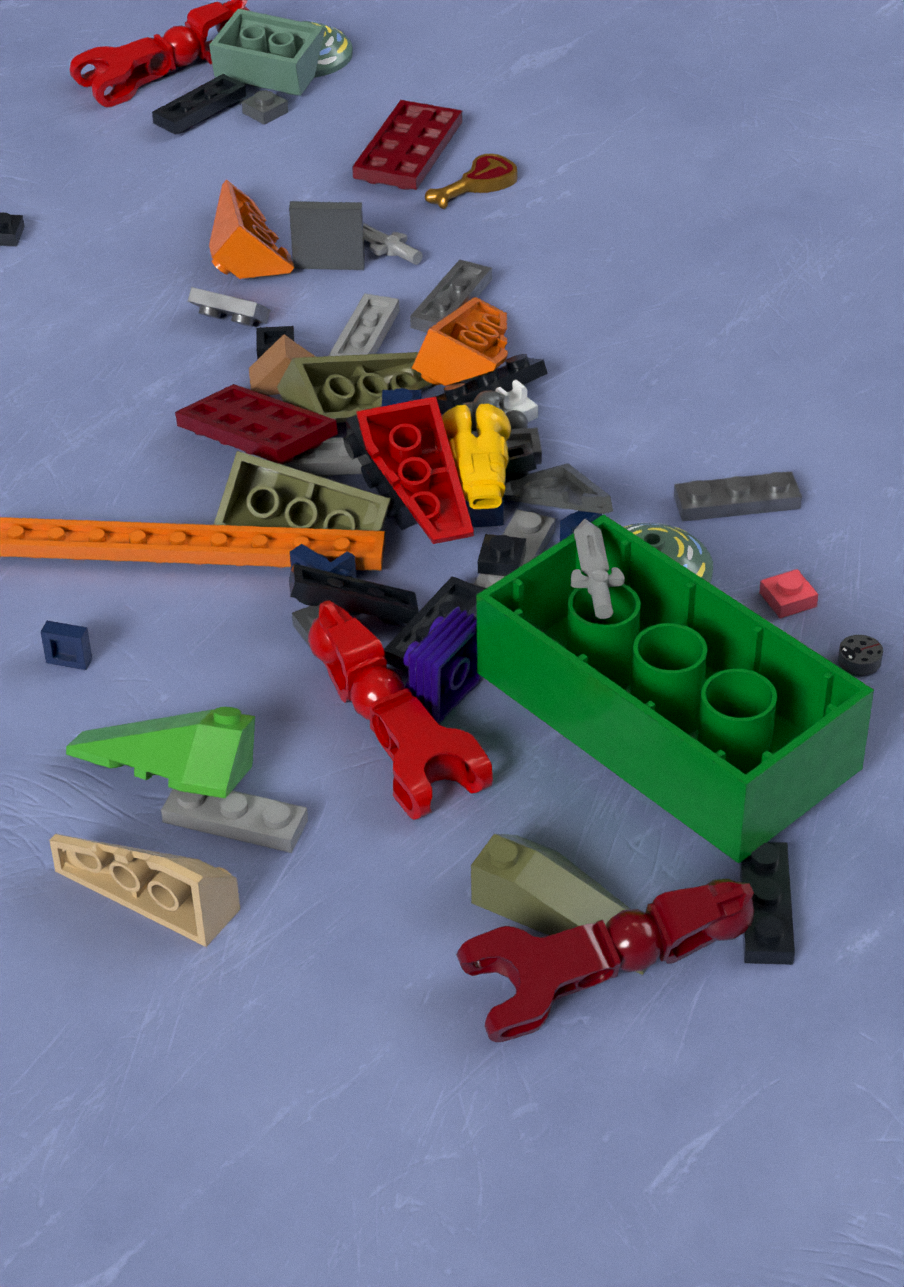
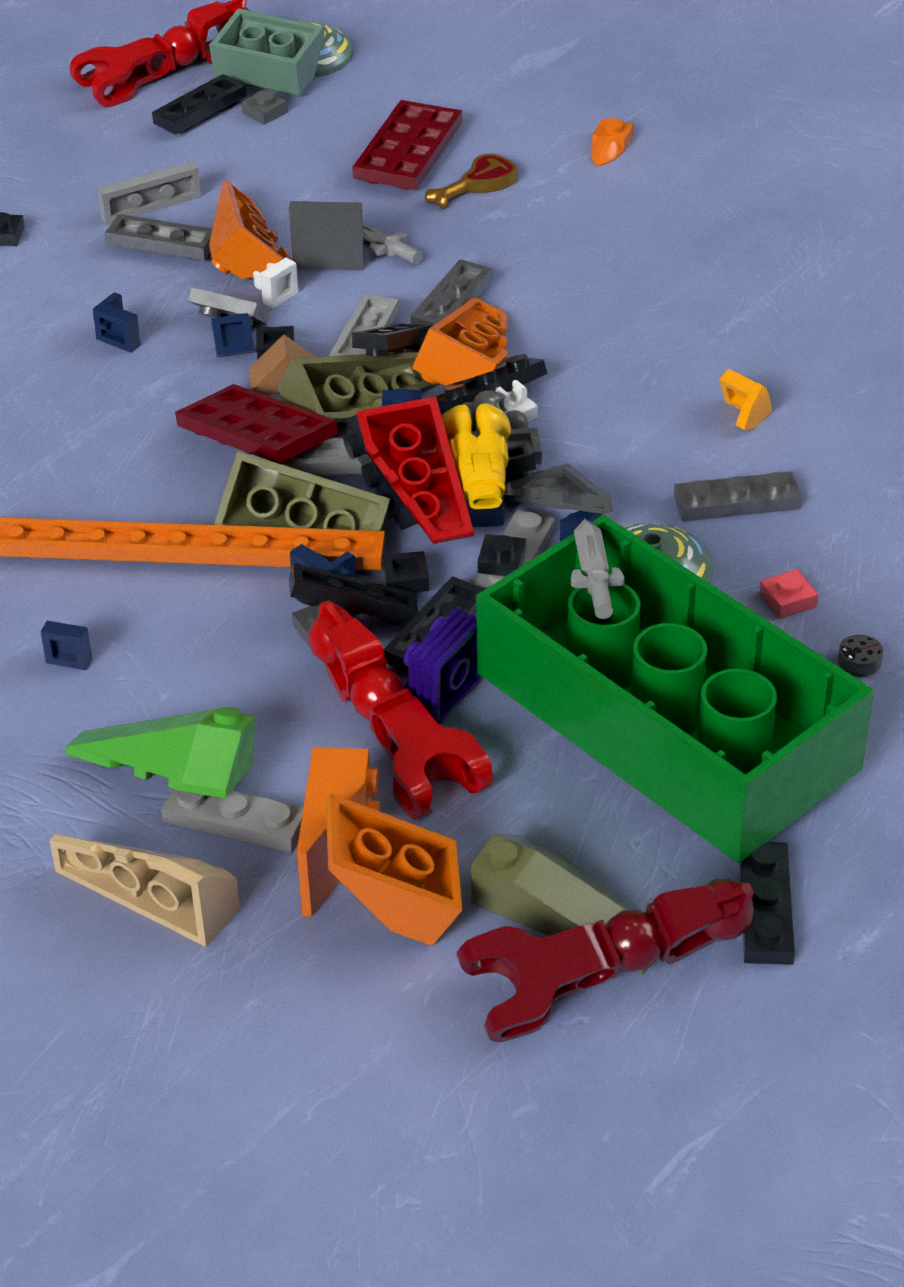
none -> dark blue bracket [93,292,141,353]
none -> light grey plate [97,161,201,225]
none -> flat silver plate [105,214,212,261]
none -> dark blue plate [211,313,254,357]
none -> white tile [253,258,298,309]
none -> orange slope [297,747,380,917]
none -> orange slope [326,793,462,946]
none -> black plate [352,323,433,356]
none -> black plate [382,551,429,592]
none -> orange plate [590,118,634,166]
none -> light orange tile [719,368,772,431]

